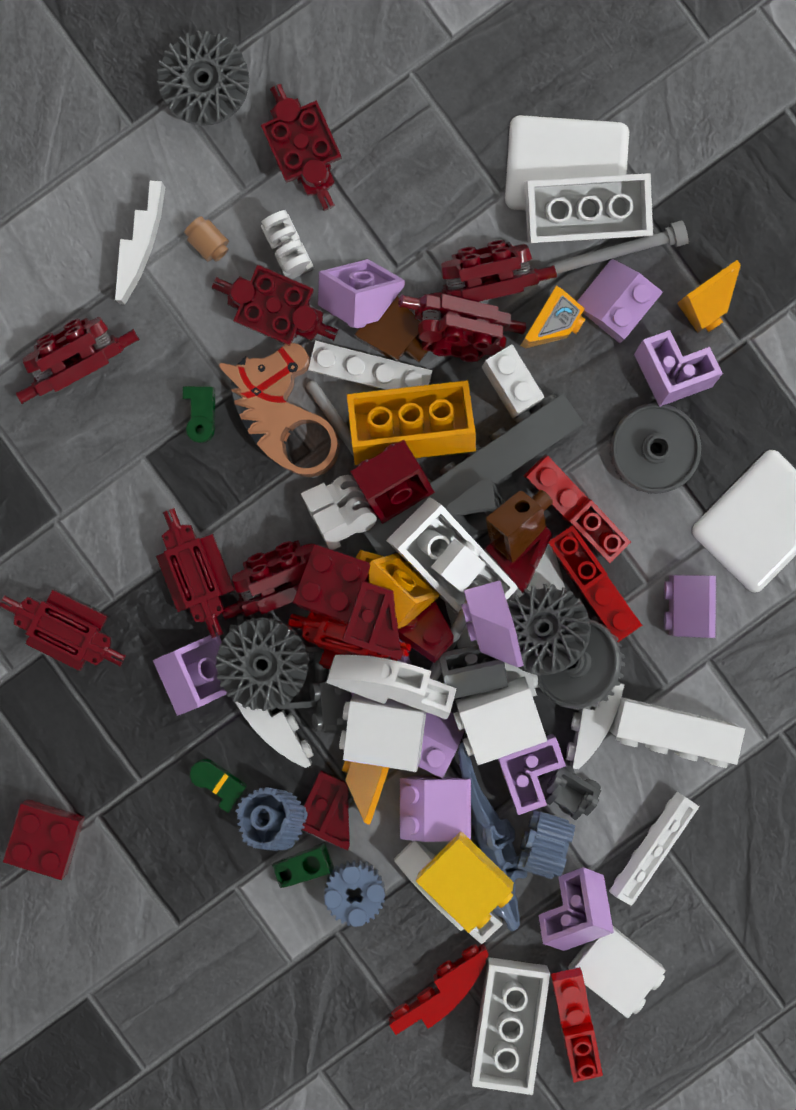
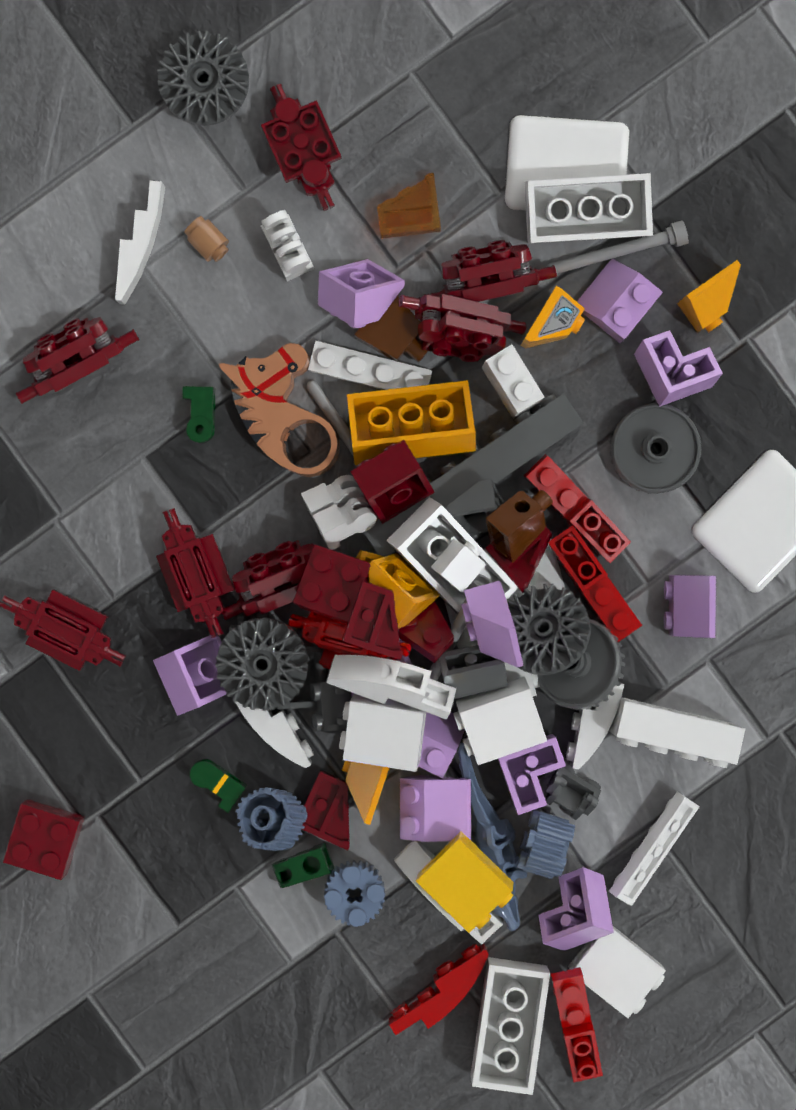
dark red piece [212,265,339,346] -> none
none -> clear orange wing [377,173,441,239]

